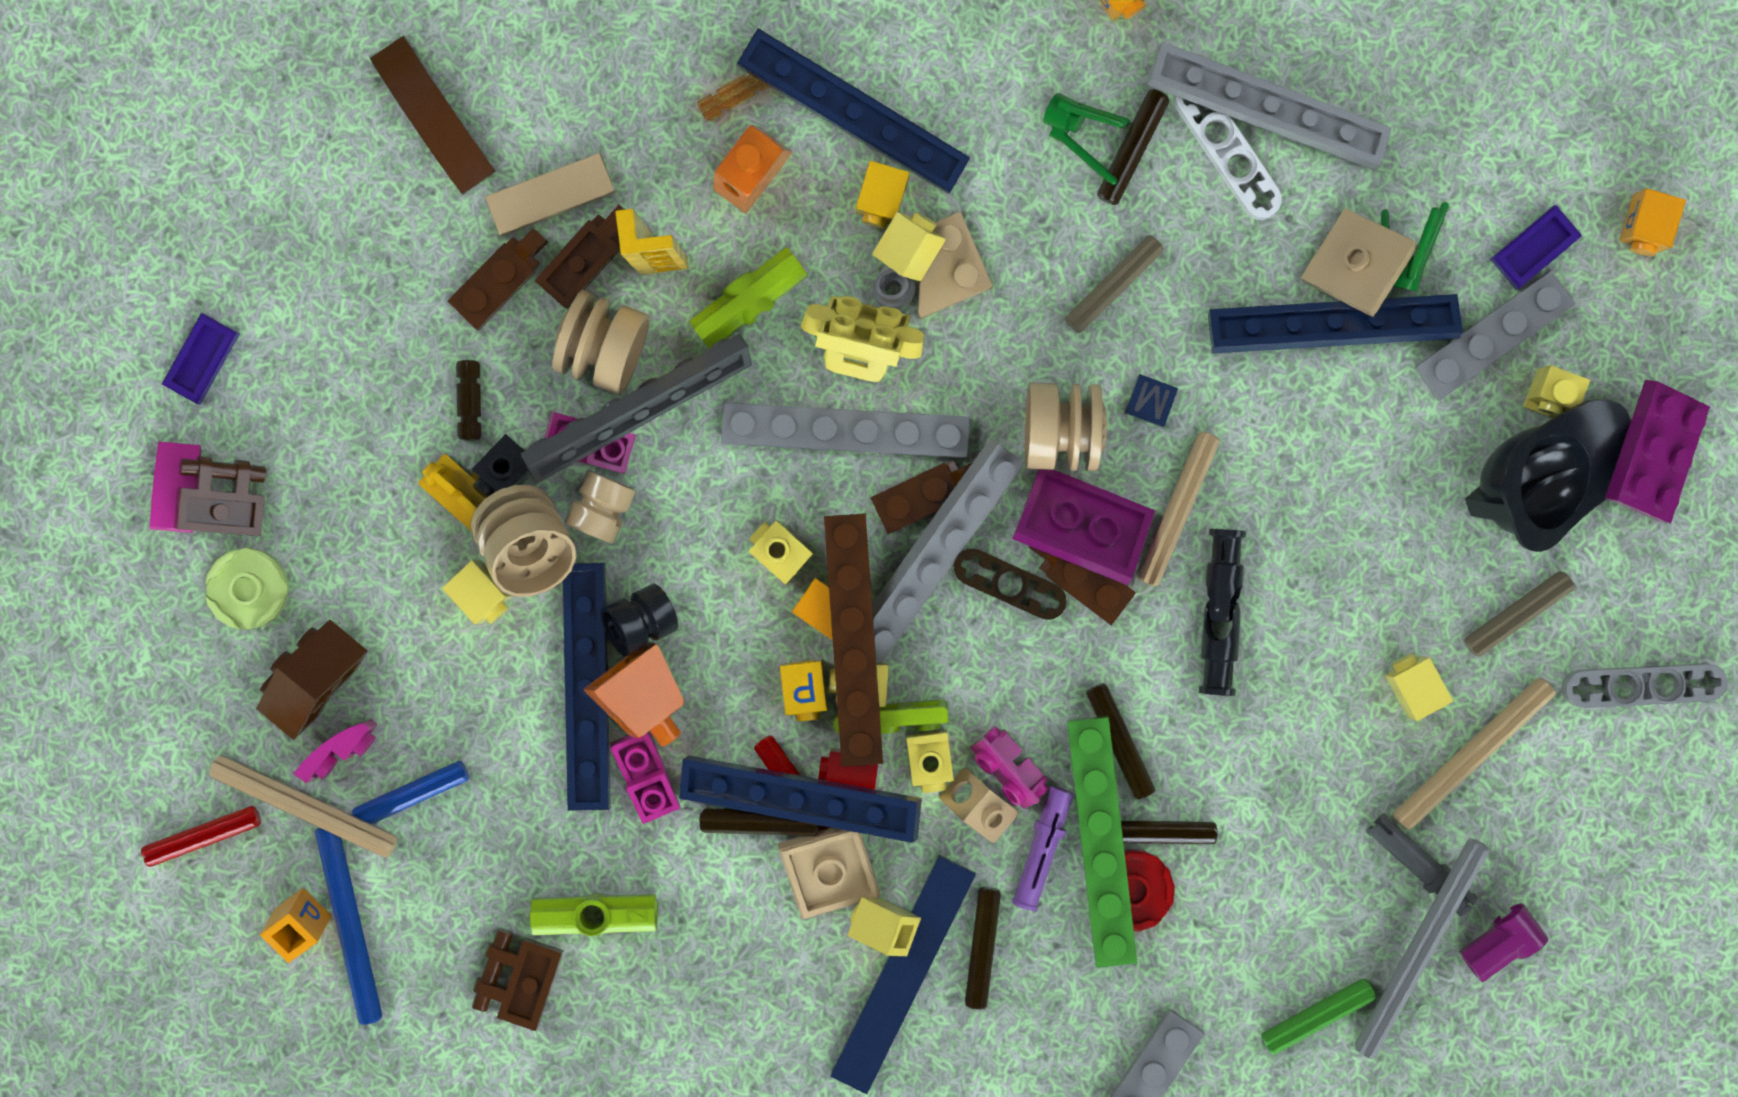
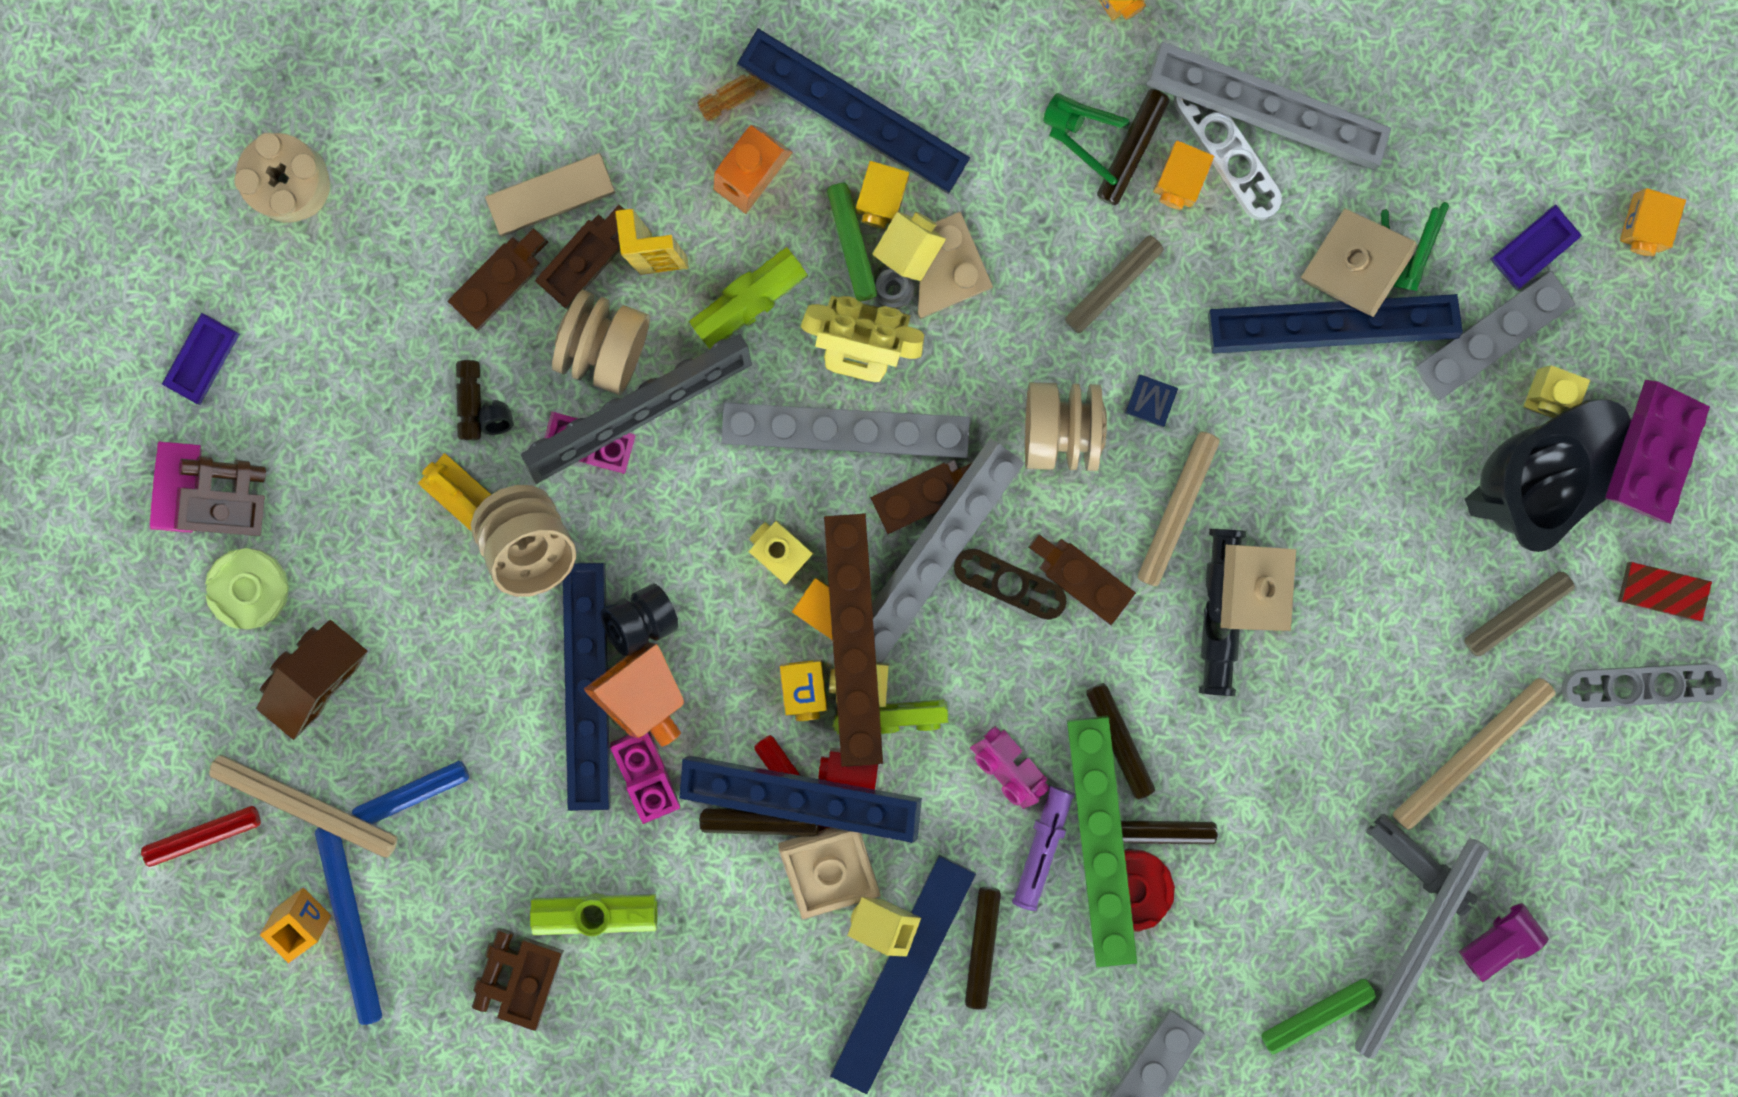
dark pink slope [293,719,378,783] -> none
reddish brown slope [370,35,496,195] -> none
light yellow brick [441,560,512,625] -> none
black brick [471,434,531,499] -> none
tan wheel [564,470,637,544] -> none
light yellow brick [906,729,954,793] -> none
tan bracket [940,768,1019,843] -> none
magenta plate [1012,469,1155,585] -> none
light yellow brick [1385,653,1454,721] -> none
none -> tan brick [234,133,330,223]
none -> black hinge [479,400,514,435]
none -> bright green axle [827,183,877,302]
none -> light orange brick [1153,140,1215,210]
none -> tan plate [1220,545,1296,631]
none -> tile [1618,562,1712,621]

